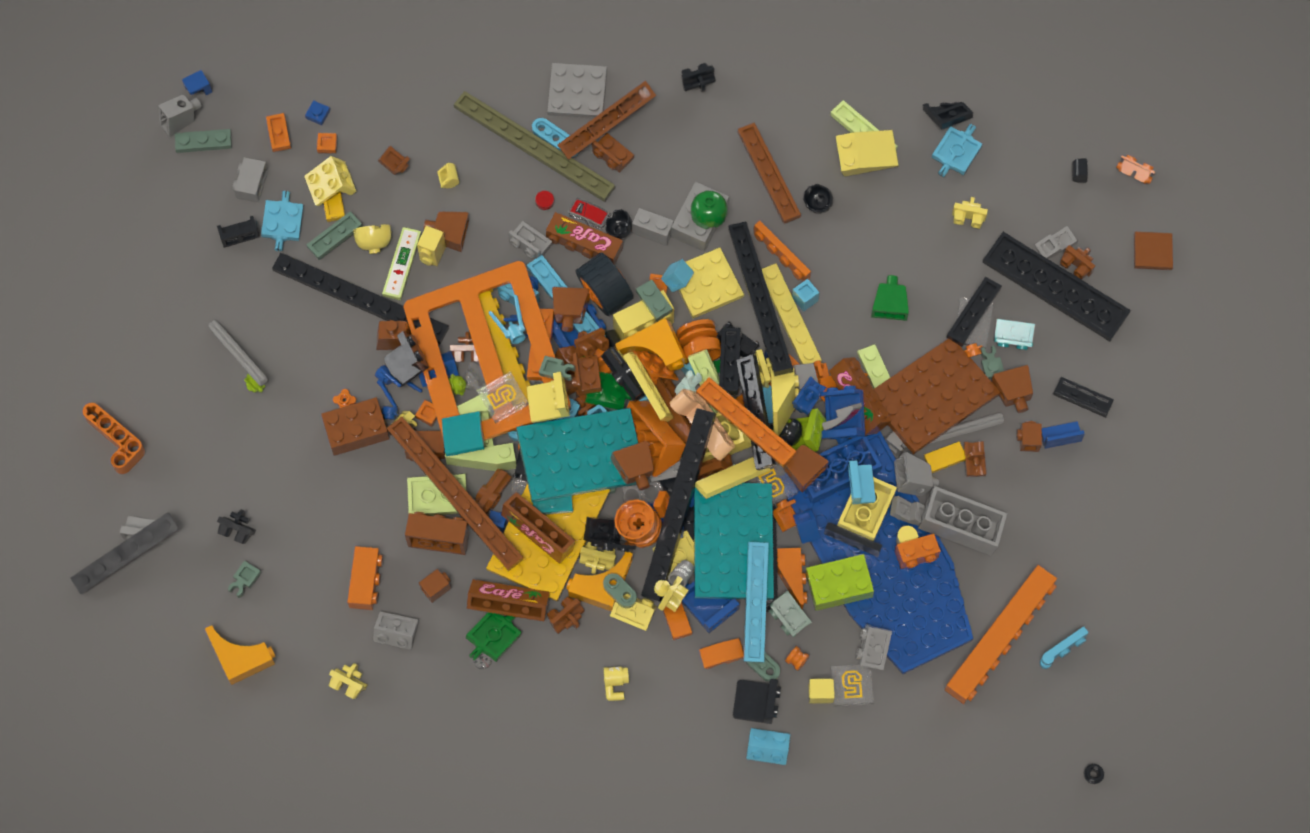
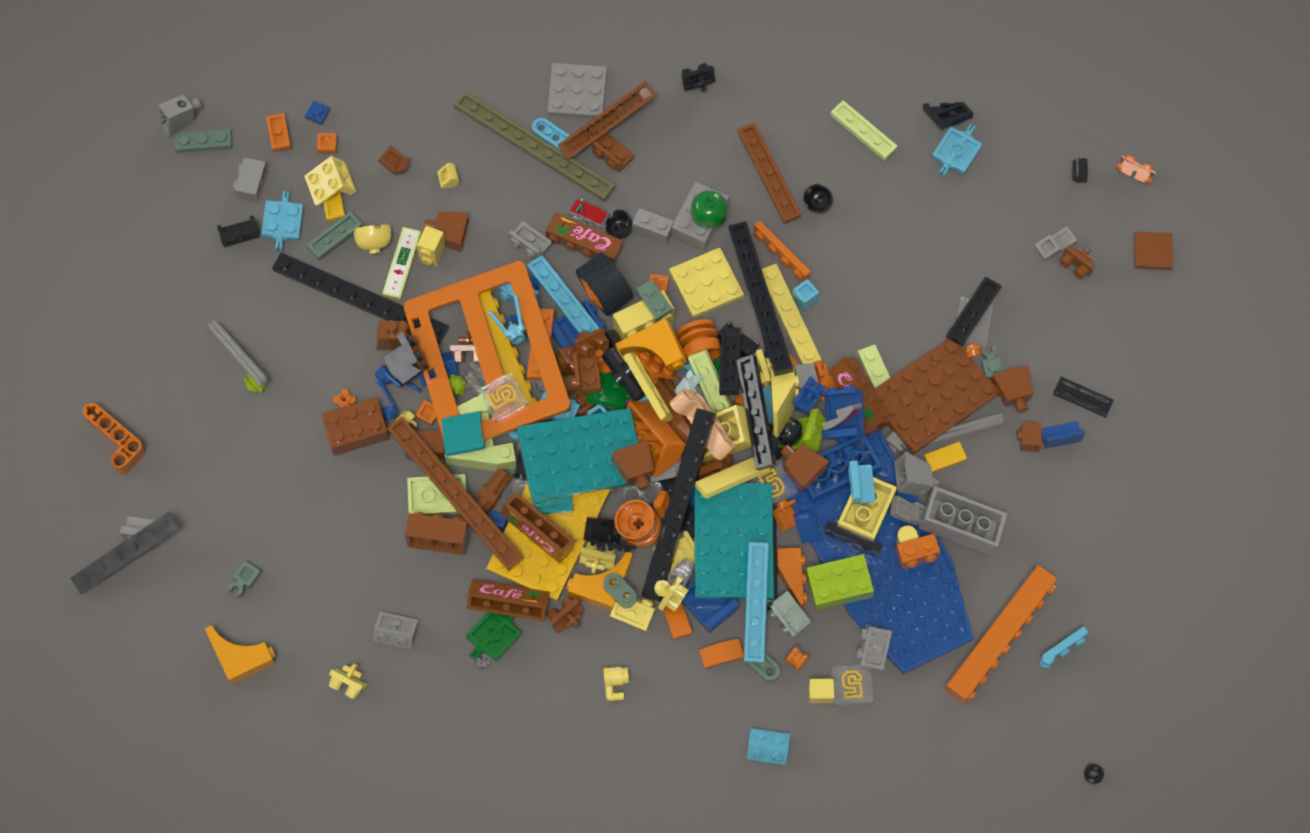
blue panel [182,70,212,95] -> none
black hips [217,509,256,544] -> none
orange brick [347,546,383,610] -> none
dark orange brick [419,569,451,603] -> none
light yellow bracket [527,372,570,423] -> none
red tile [535,191,554,210] -> none
sand green plate [539,356,576,381] -> none
dark orange torso [552,287,590,332] -> none
medium azure panel [661,259,694,292] -> none
orange plate [696,377,797,468] -> none
black bracket [733,679,781,724] -> none
light yellow slope [836,130,899,177] -> none
green torso [871,275,909,321] -> none
light yellow hips [952,197,988,229] -> none
dark orange hips [964,441,986,477] -> none
black plate [982,231,1131,341] -> none
bracket [994,318,1035,350] -> none

